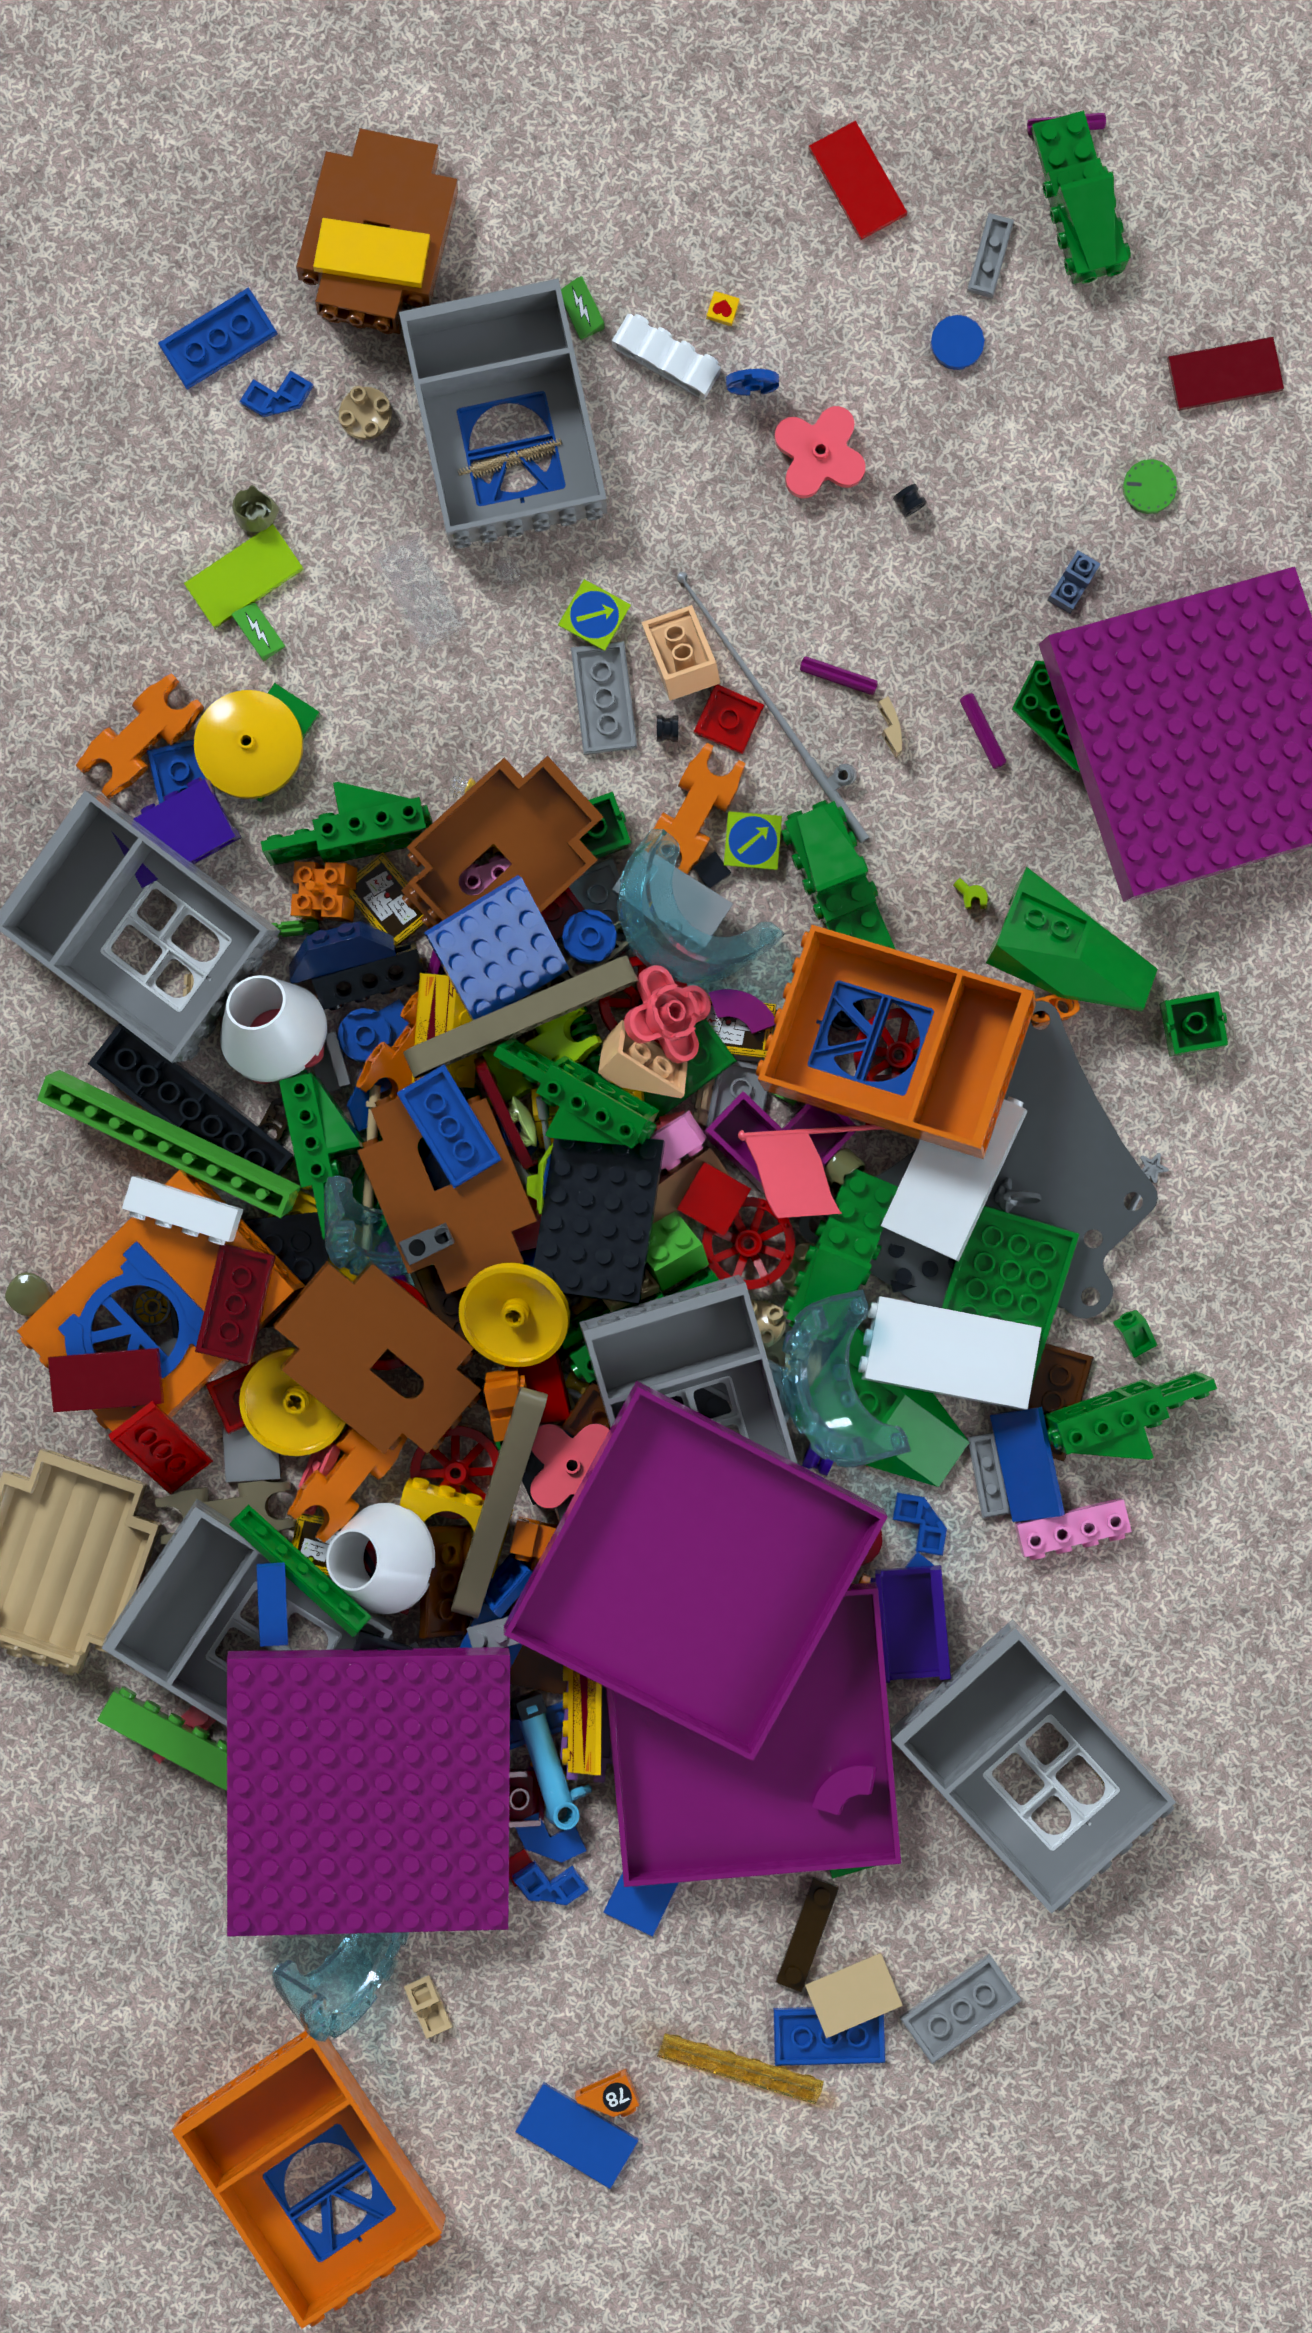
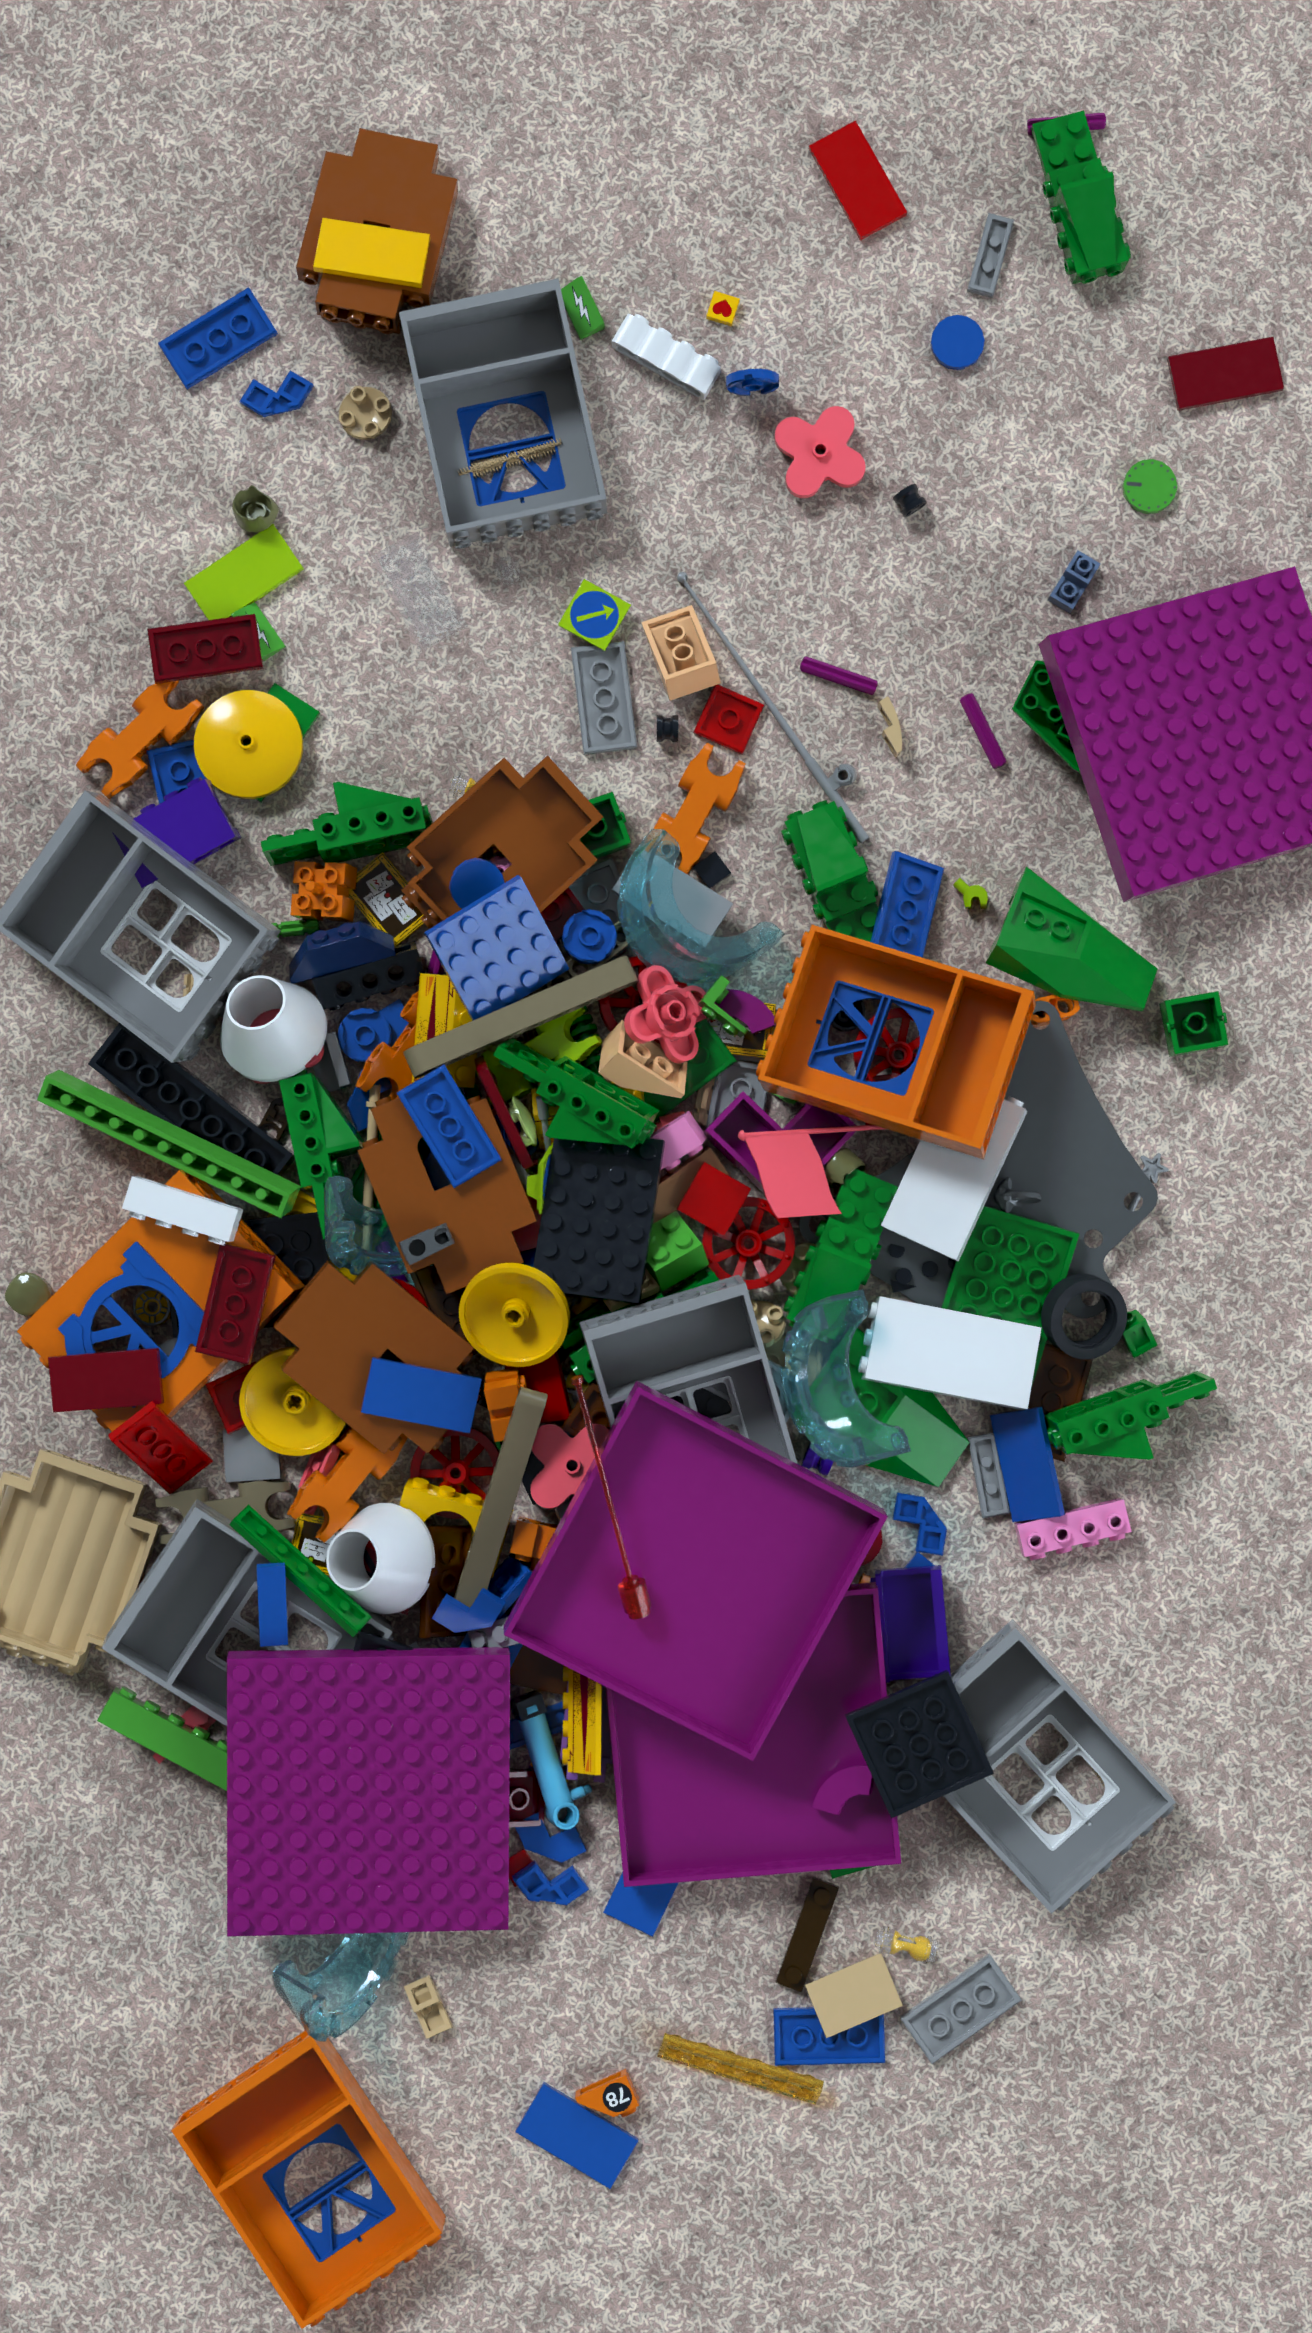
piece [724,811,782,870] -> none
none -> dark red tile [147,614,264,684]
none -> blue tile [361,1357,482,1433]
none -> blue tile [432,1588,506,1633]
none -> blue tile [449,858,504,909]
none -> clear red flag [571,1375,652,1619]
none -> bright green bracket [698,975,748,1038]
none -> black plate [845,1669,994,1818]
none -> blue tile [870,851,944,958]
none -> clear piece [875,1926,938,1964]
none -> black tyre [1041,1274,1127,1359]

